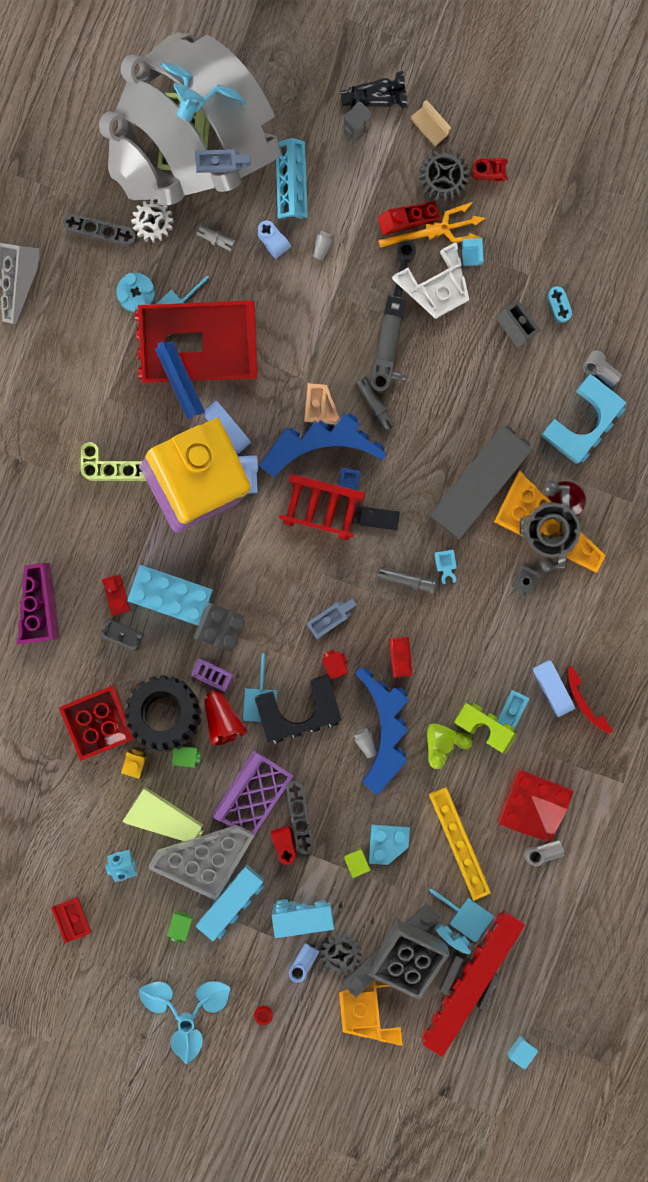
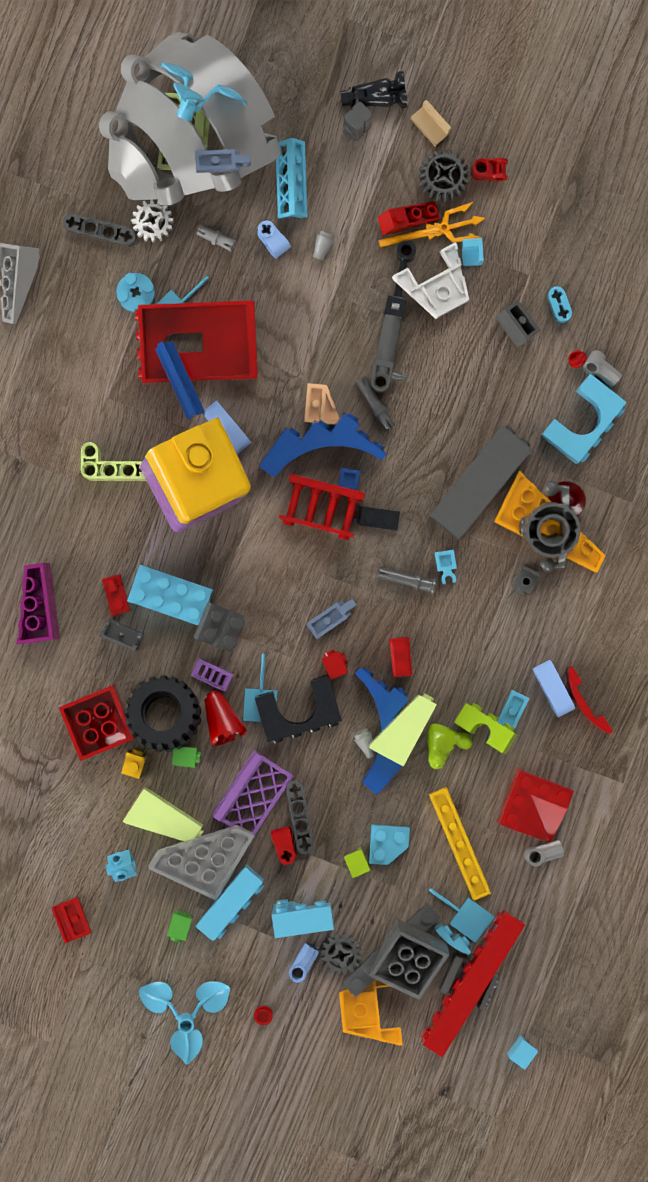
light blue piece [238,455,258,494] -> none
none -> yellowish green slope [368,693,437,766]
none -> red plate [568,350,587,368]

